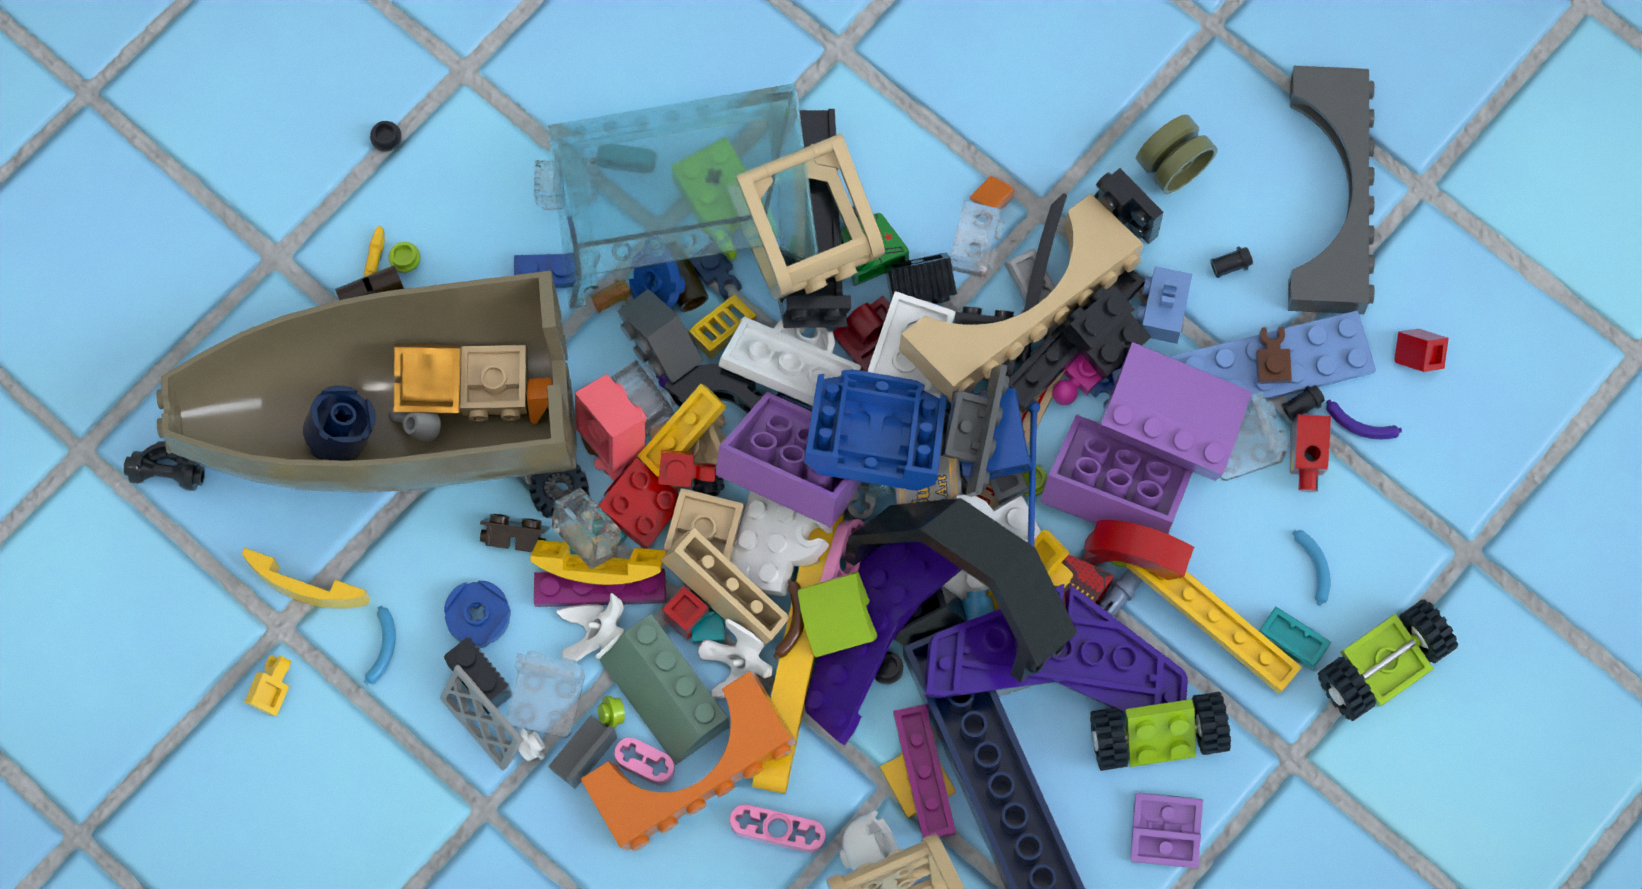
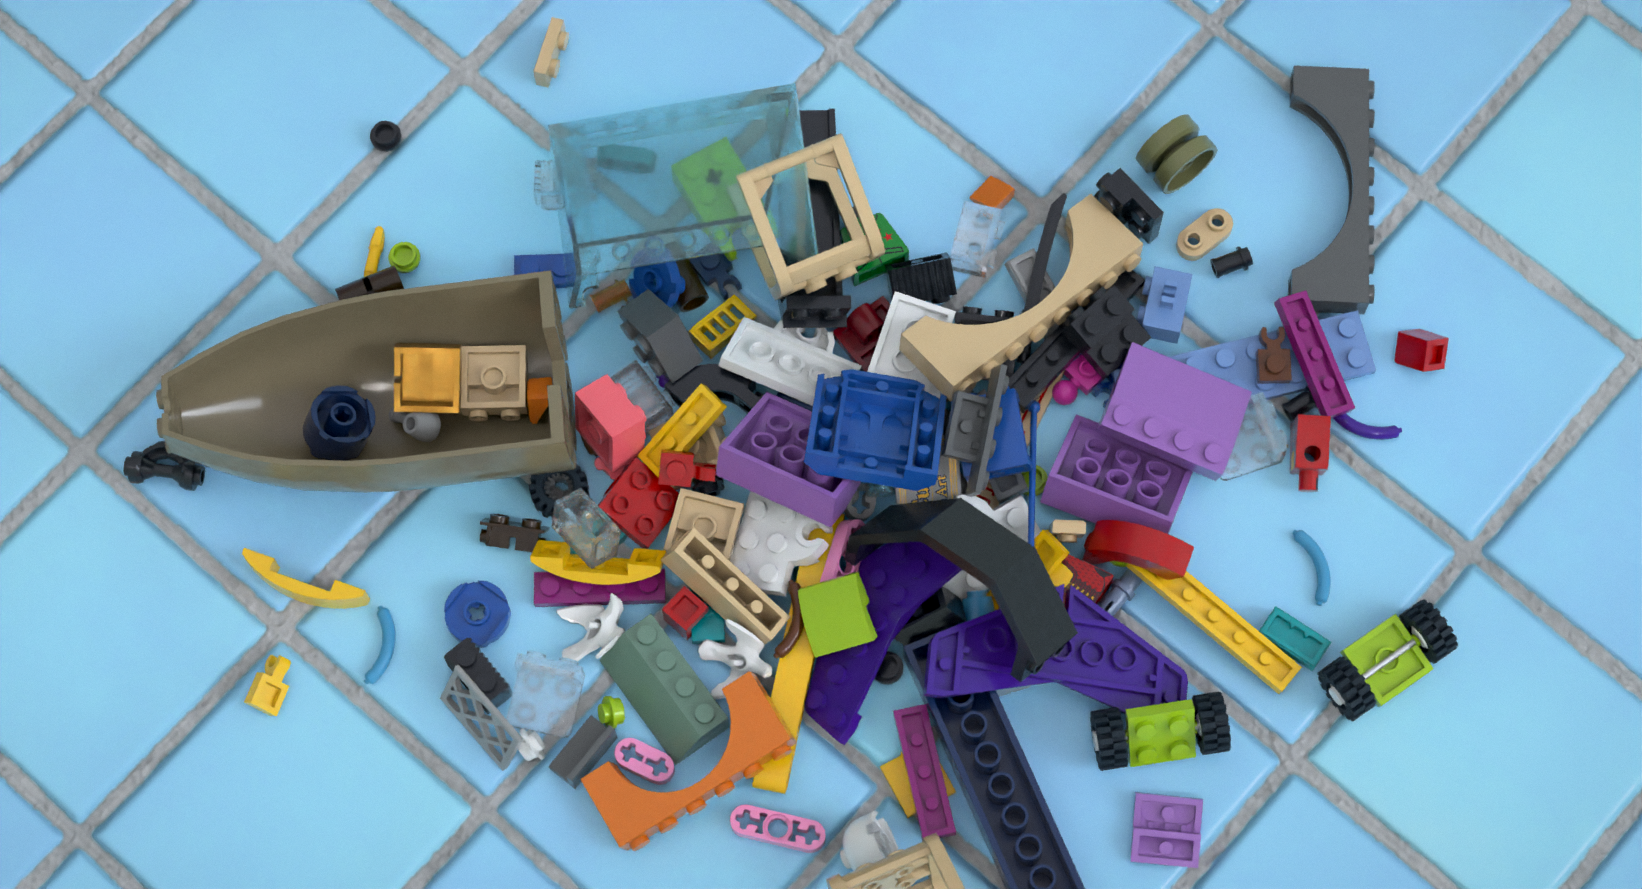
none -> tan plate [533,17,569,87]
none -> tan plate [1049,519,1086,543]
none -> tan plate [1176,208,1233,261]
none -> magenta plate [1274,290,1355,418]

